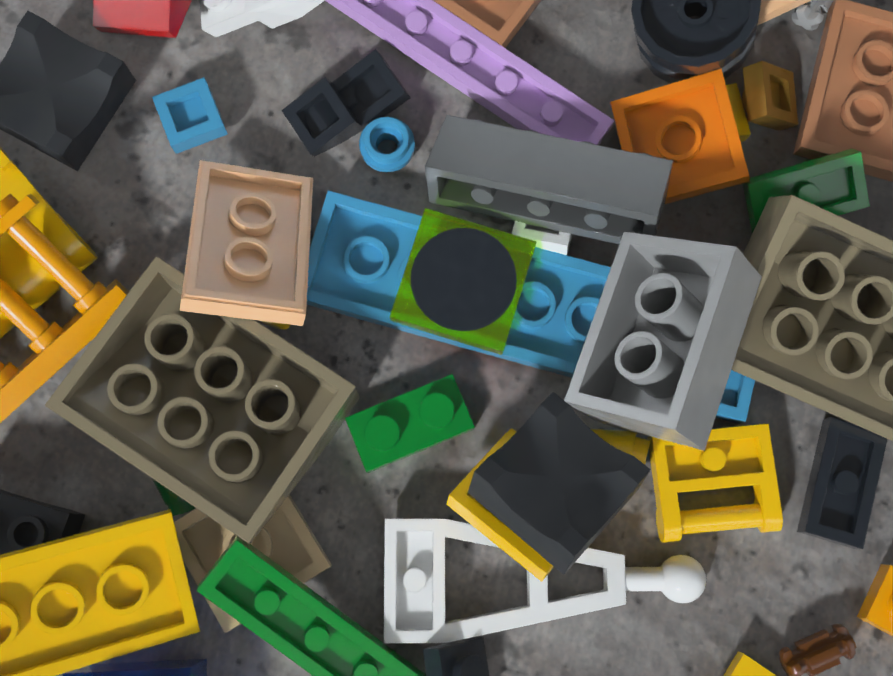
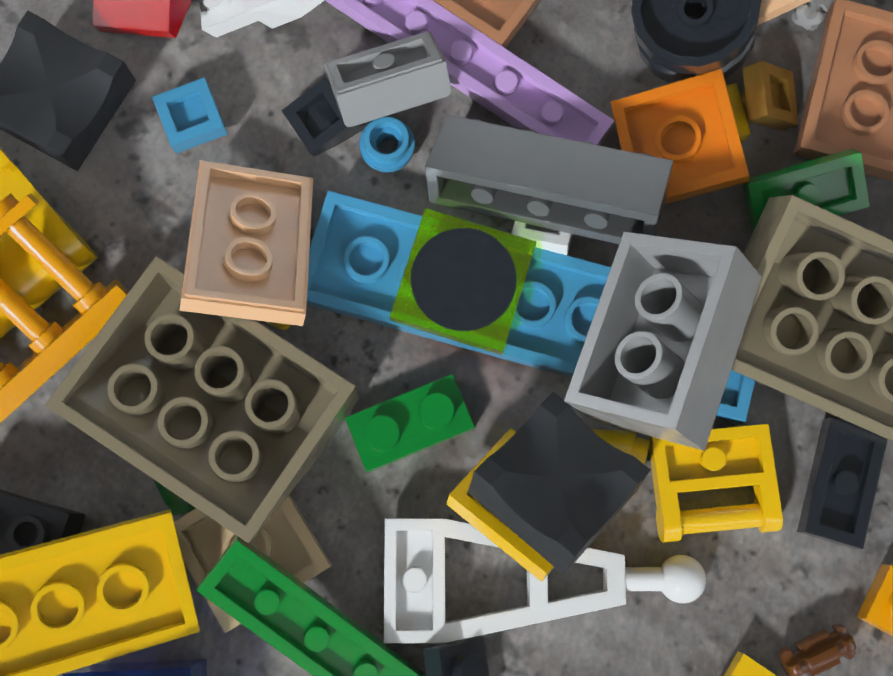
none -> light grey slope [324,31,451,127]

